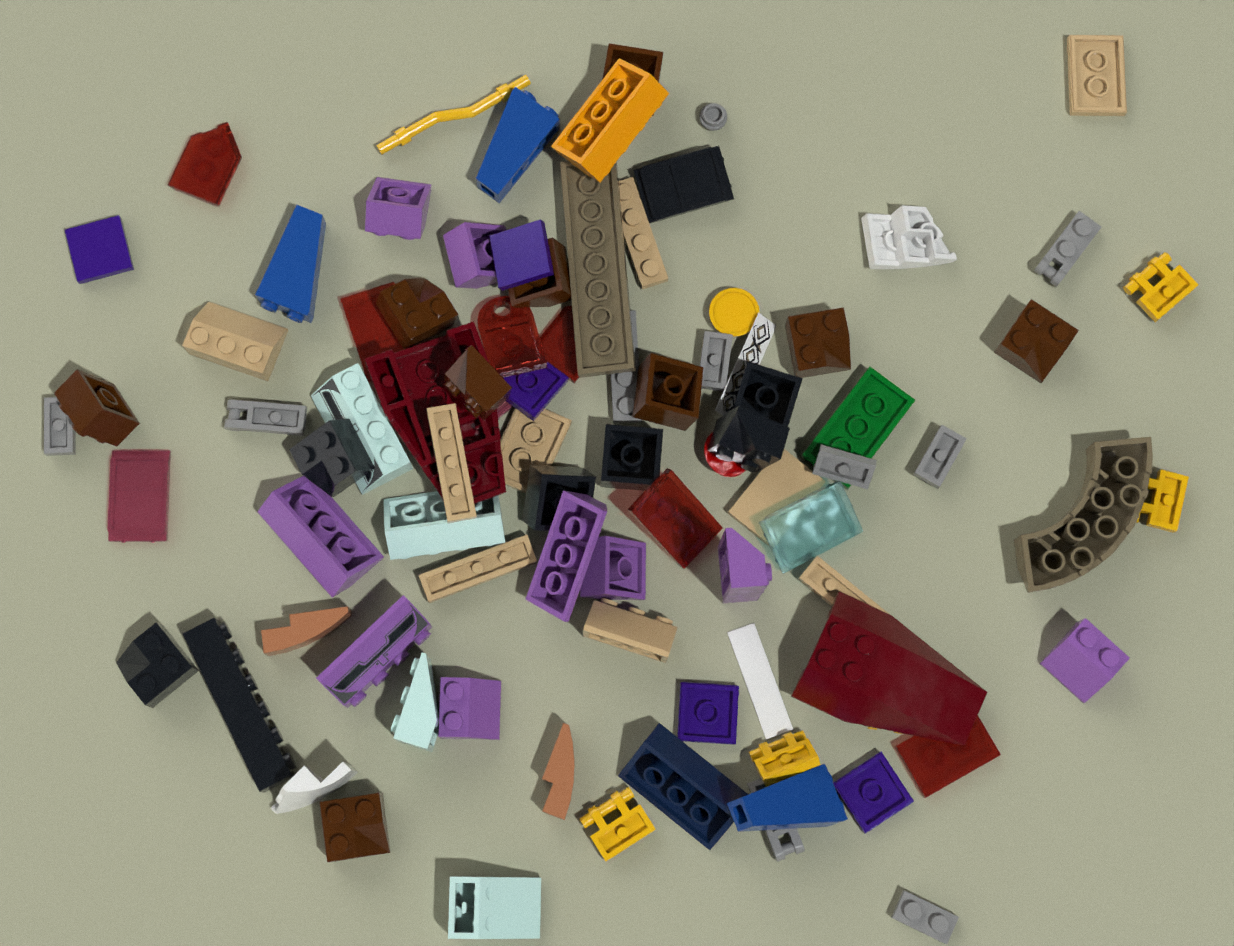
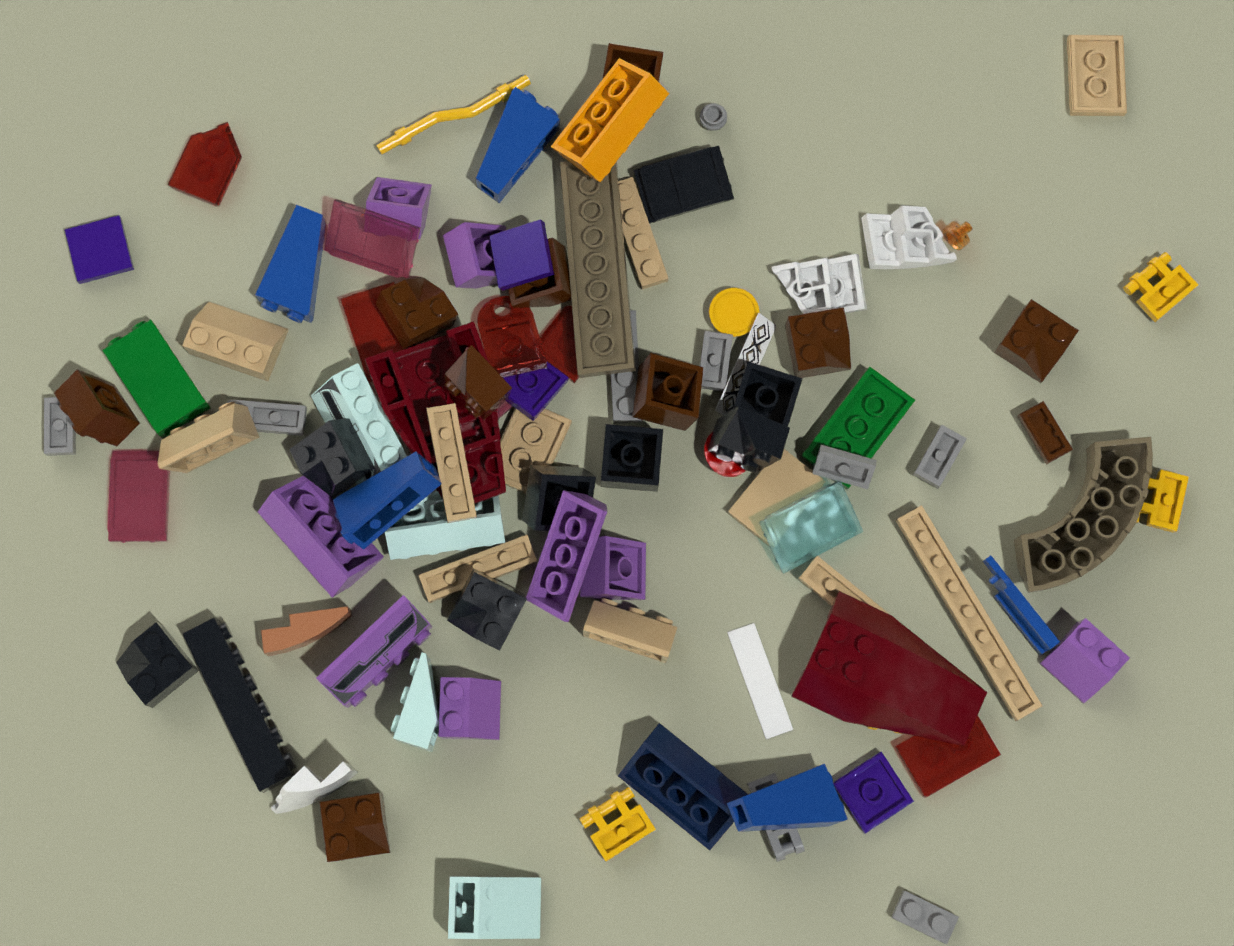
nougat slope [542,723,575,820] -> none
clear red tile [628,468,723,569] -> none
dark purple tile [677,682,739,745] -> none
medium lavender slope [718,528,772,604] -> none
yellow plate [749,730,821,787] -> none
light grey plate [1034,211,1101,287] -> none
none -> green panel [102,319,211,439]
none -> tan slope [157,402,259,473]
none -> clear pink piece [324,199,421,279]
none -> blue slope [333,452,442,550]
none -> black slope [447,568,527,651]
none -> white slope [772,254,867,314]
none -> tan plate [896,505,1042,721]
none -> clear orange tile [942,221,972,250]
none -> blue piece [982,555,1060,655]
none -> reddish brown plate [1017,401,1073,465]

